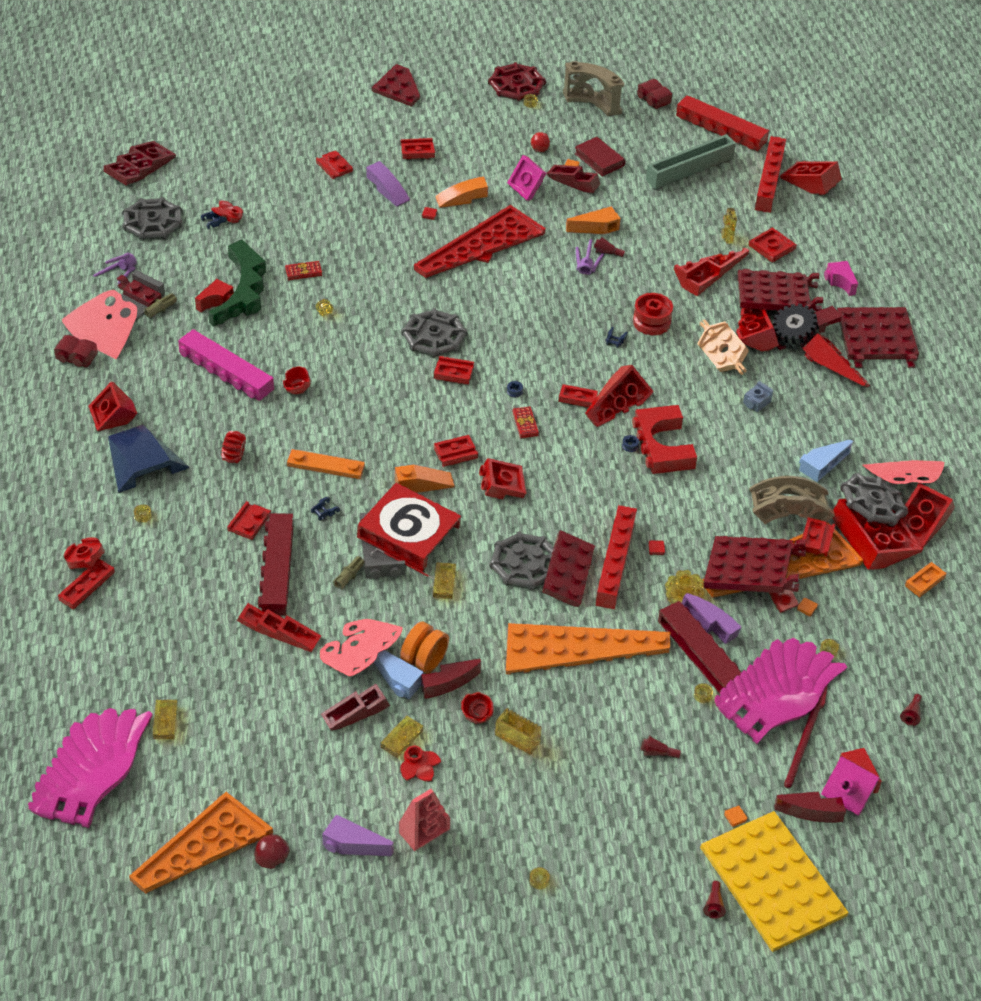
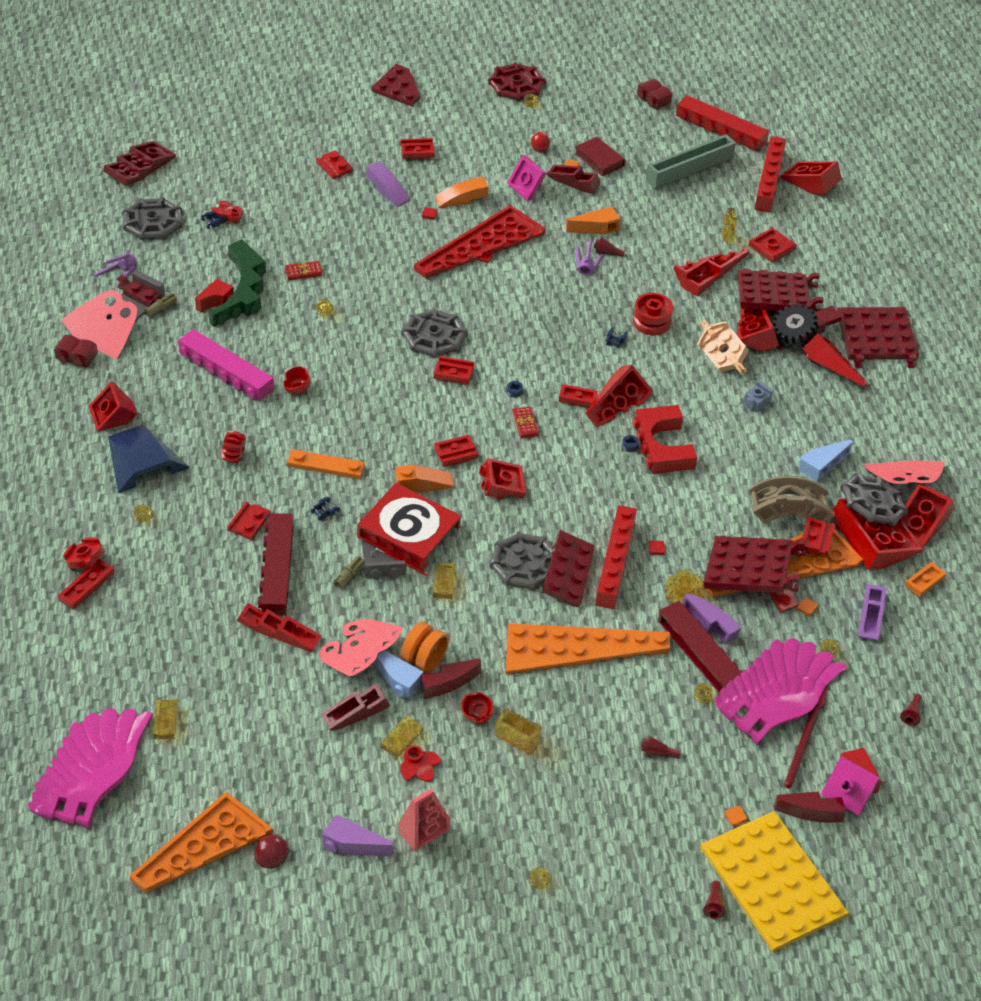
dark tan fence [563,61,625,116] -> none
dark pink arch [824,261,858,296] -> none
none -> medium lavender slope [858,584,887,641]

